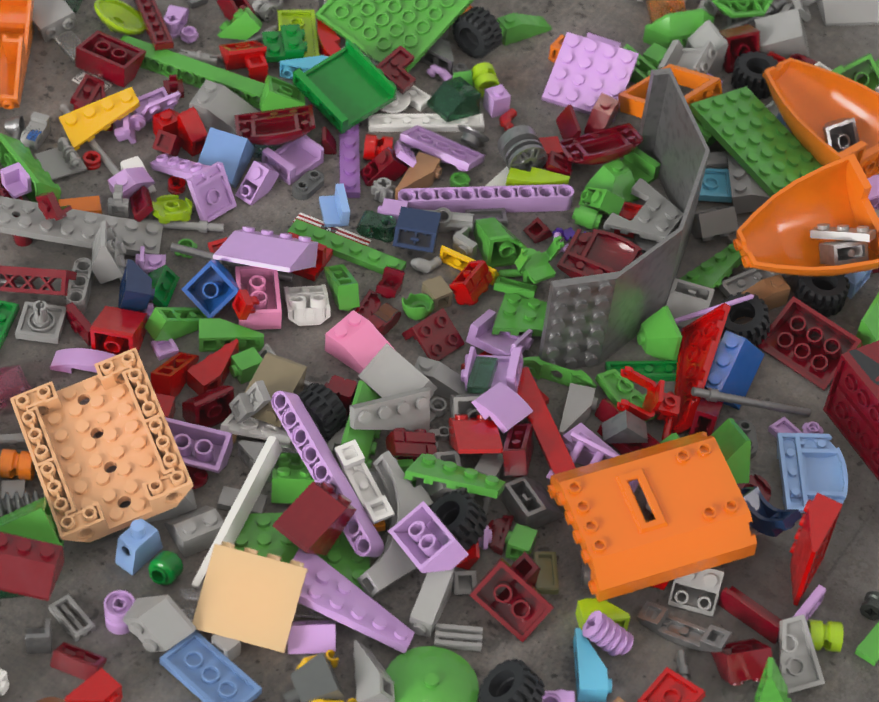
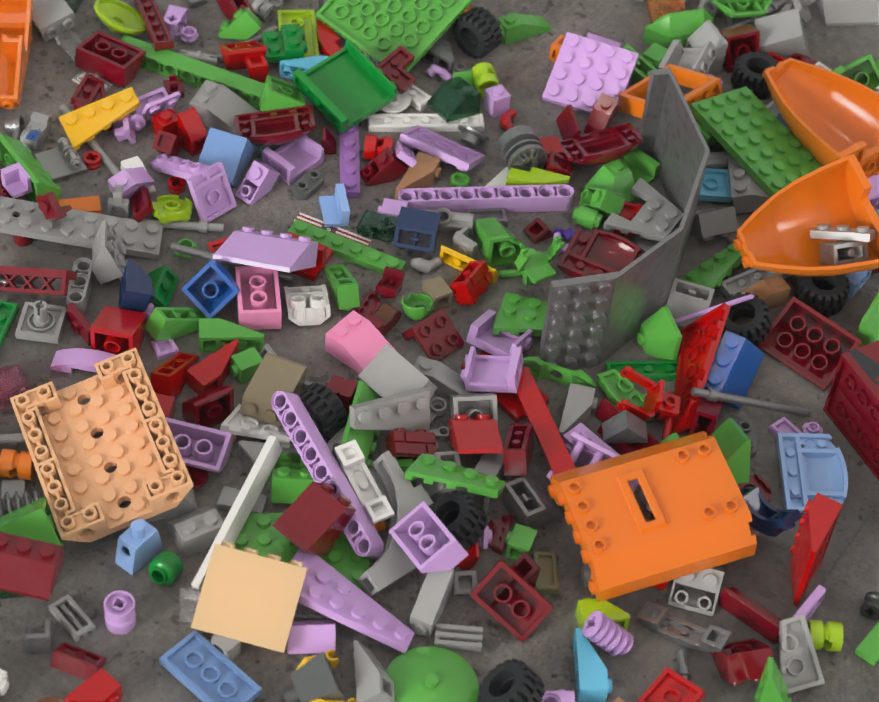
light grey slope [122,595,196,652] -> none
lavender bracket [136,246,166,275] -> none
light grey slope [229,380,272,424] -> none
red tile [232,289,260,320] -> none
light grey gear [371,178,396,202] -> none
clear green tile [466,356,498,393] -> none
lavender slope [472,382,533,434] -> none
bright green tile [493,276,538,299] -> none
flat silver slope [823,118,859,153] -> none

